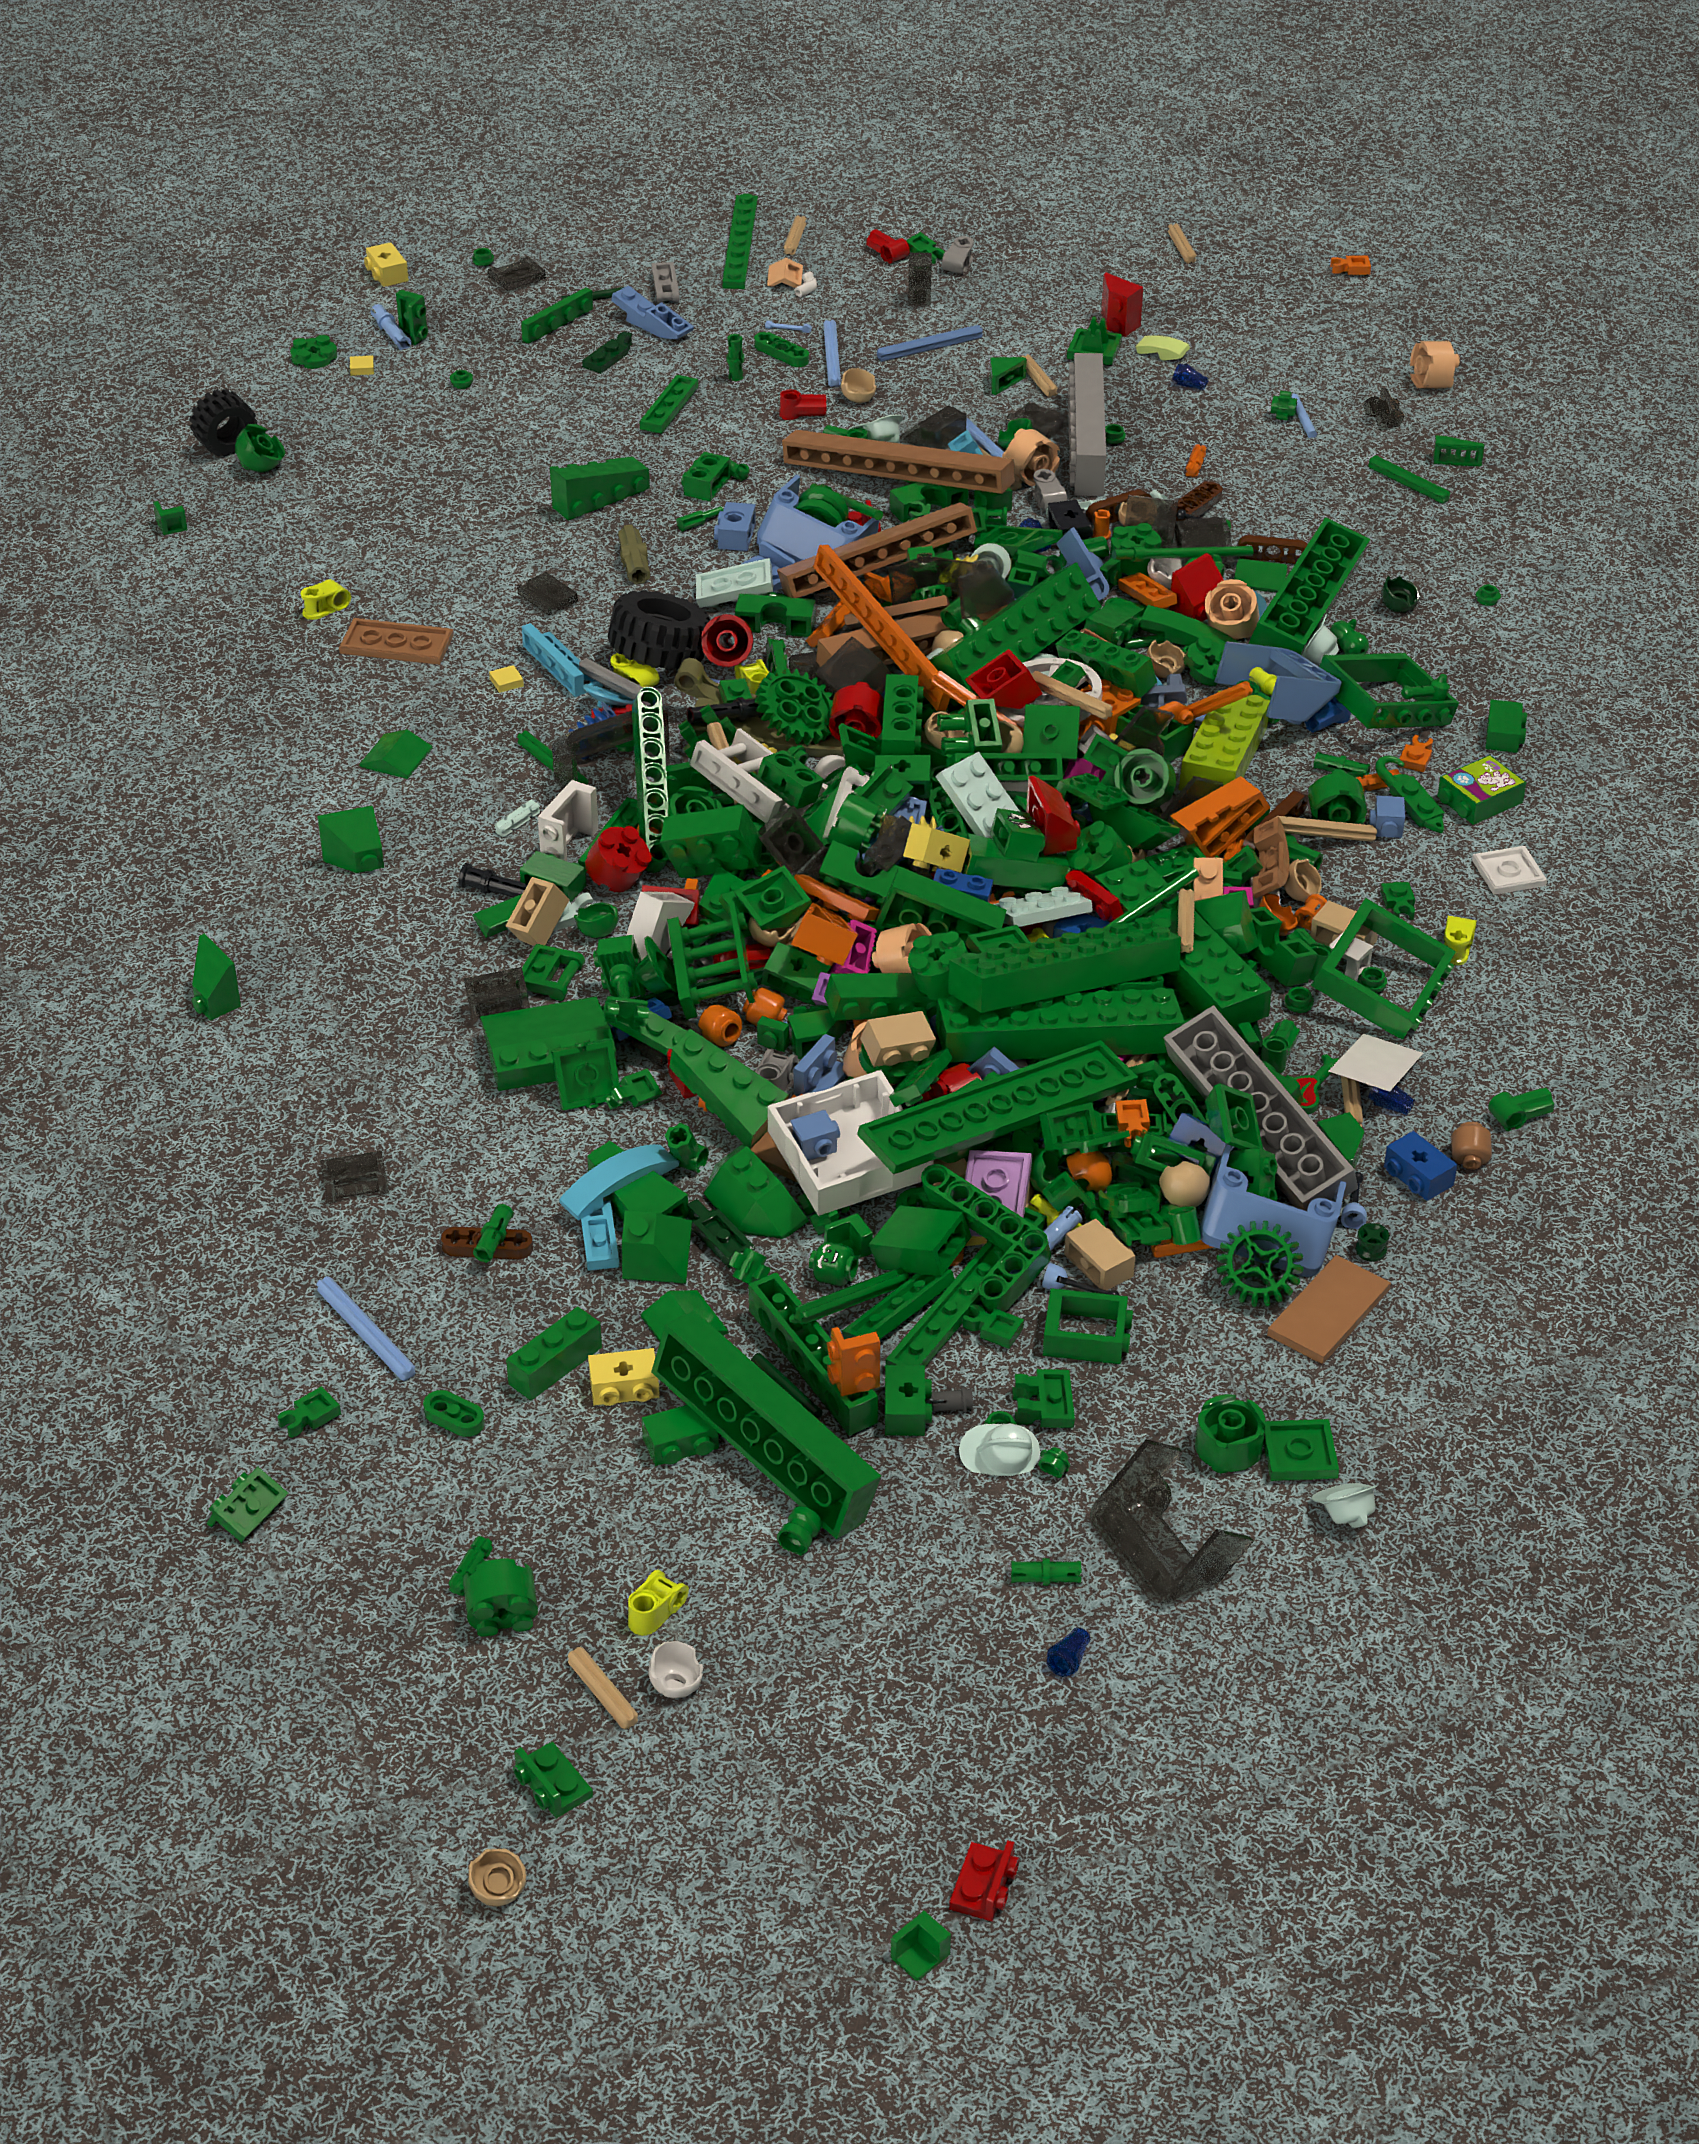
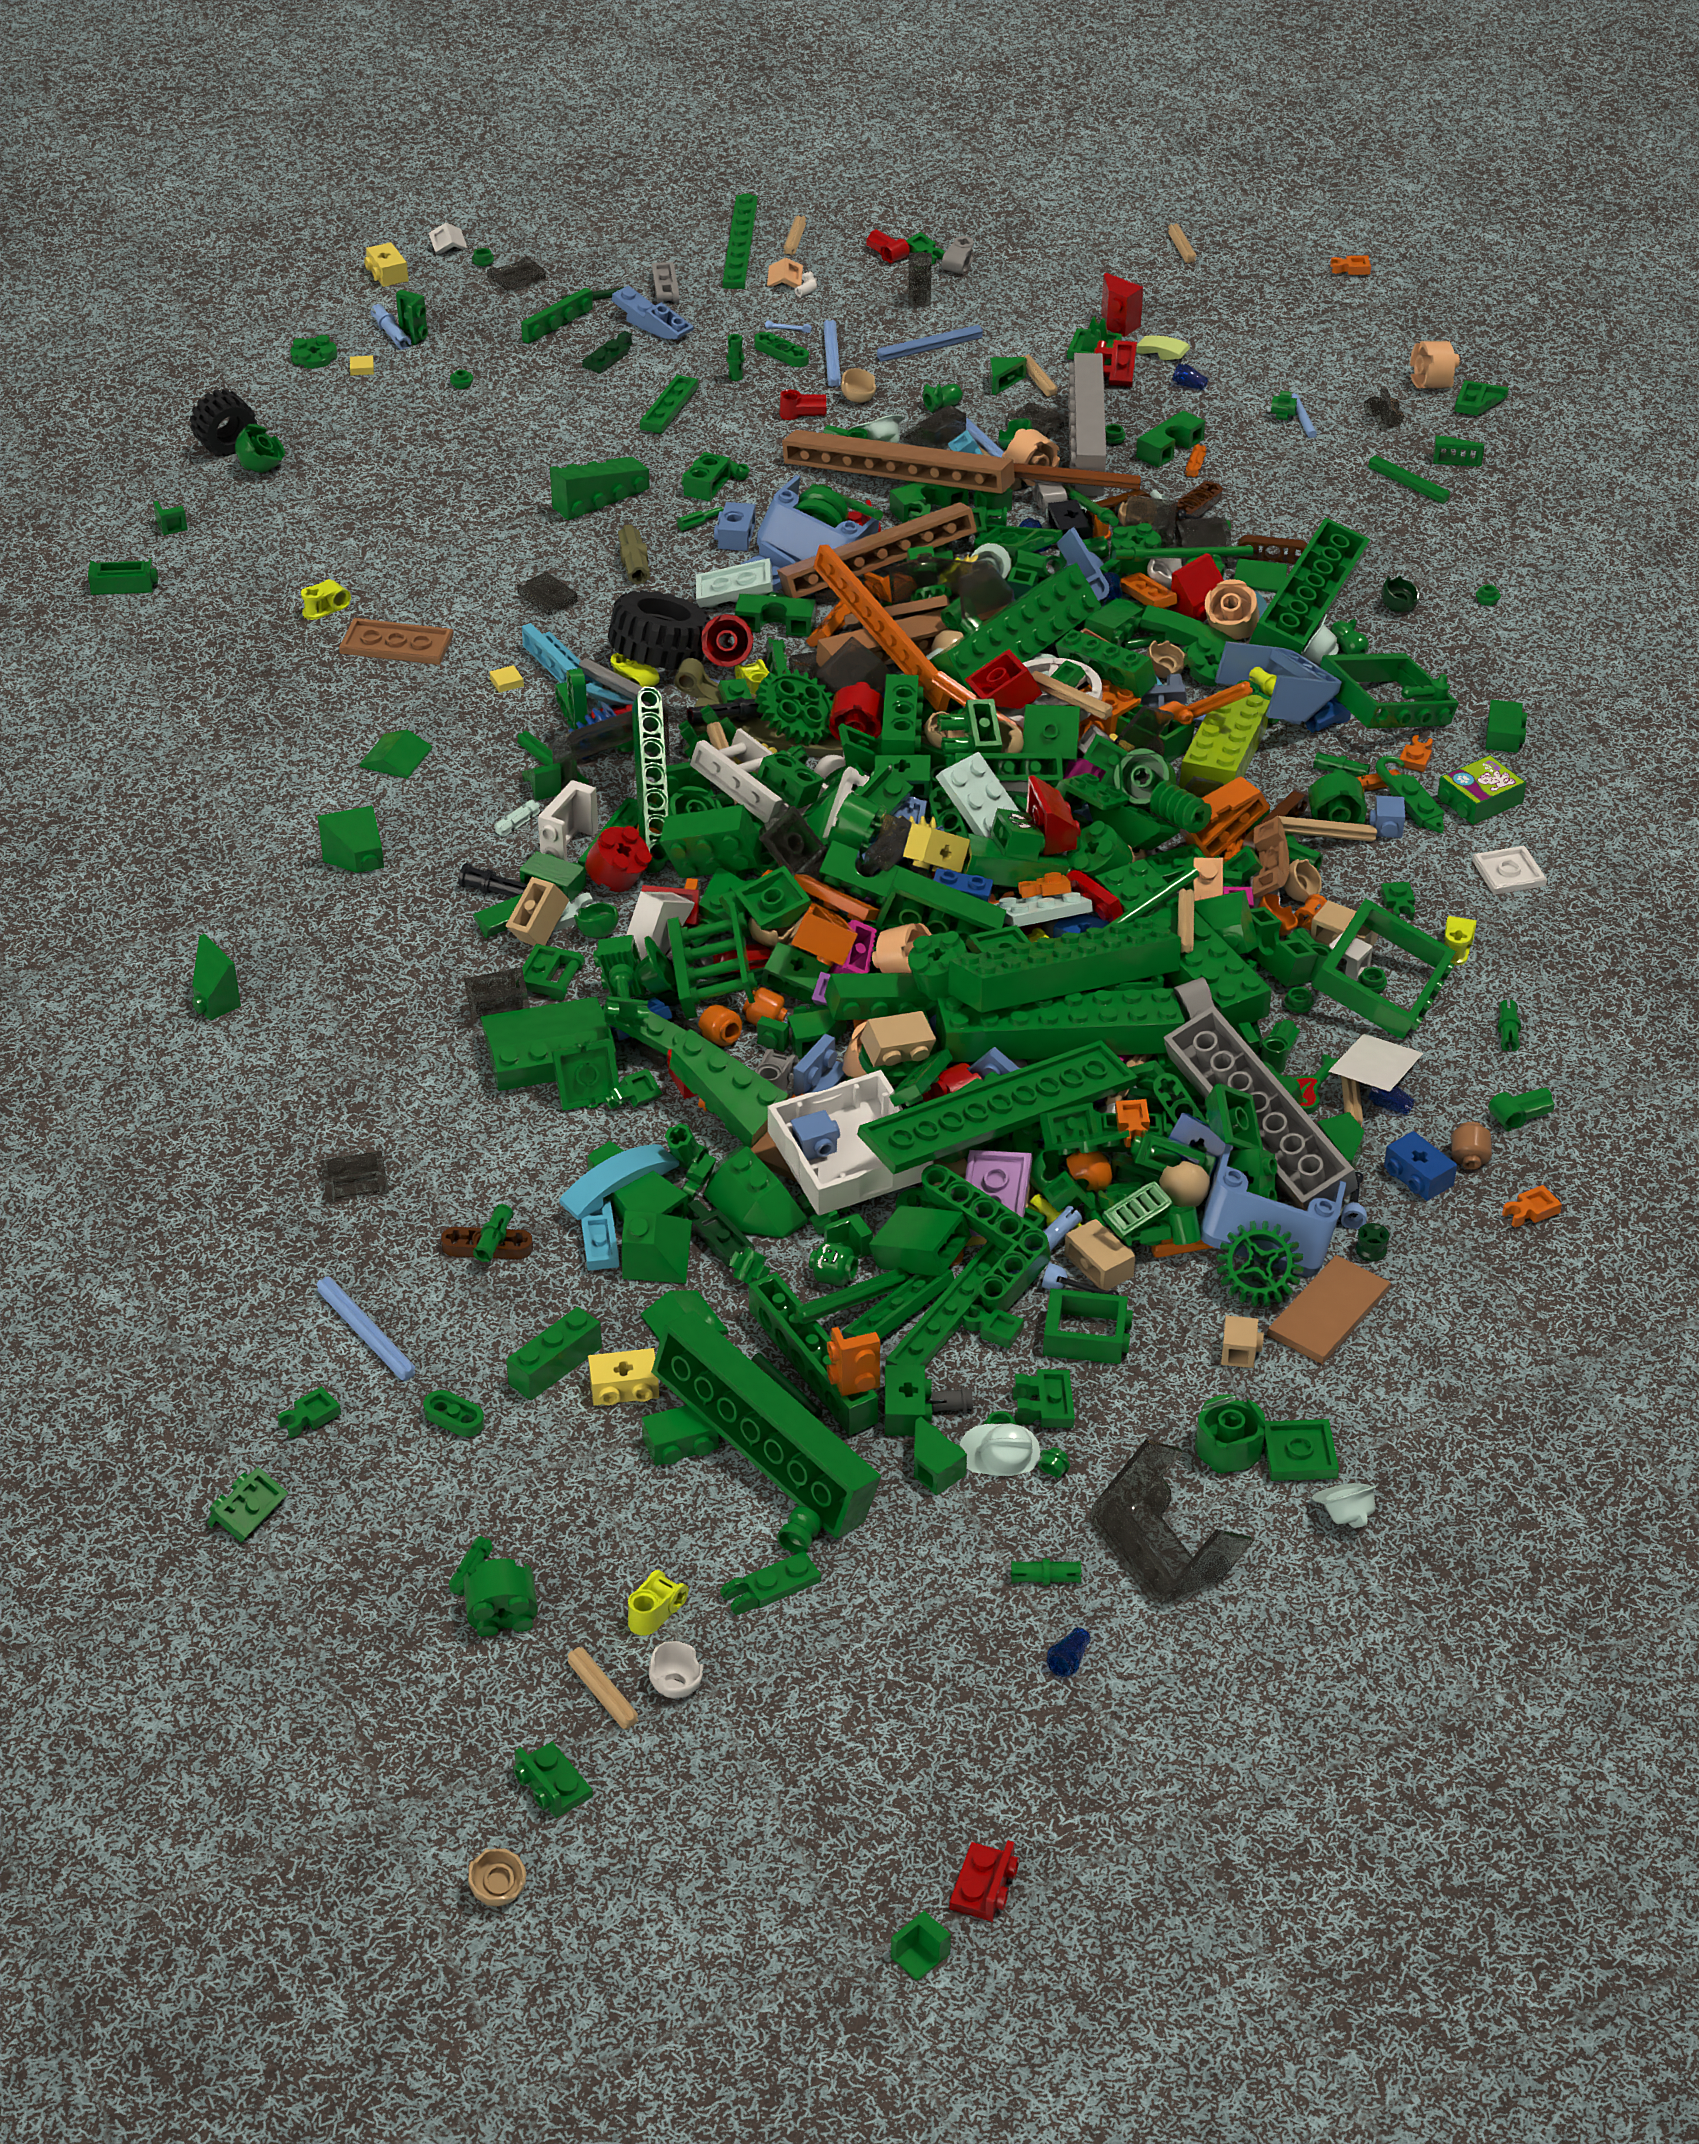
none -> green window [88,558,158,595]
none -> white panel [429,223,467,254]
none -> green slope [521,763,561,801]
none -> green beam [554,668,588,732]
none -> green plate [682,1153,716,1203]
none -> green hinge [720,1551,821,1616]
none -> green slope [914,1417,967,1496]
none -> green animal [922,383,963,412]
none -> dark orange axle [1014,463,1141,490]
none -> orange plate [1018,872,1071,898]
none -> green bar [1063,485,1119,526]
none -> red plate [1094,340,1137,387]
none -> green slope [1101,1181,1173,1239]
none -> clear blue cone [1103,572,1123,600]
none -> green arch [1136,410,1205,468]
none -> green piece [1150,780,1212,833]
none -> light grey piece [1174,977,1214,1022]
none -> tan brick [1221,1315,1264,1368]
none -> green wing [1454,380,1509,416]
none -> green pin [1497,1000,1521,1051]
none -> orange plate [1502,1185,1562,1227]

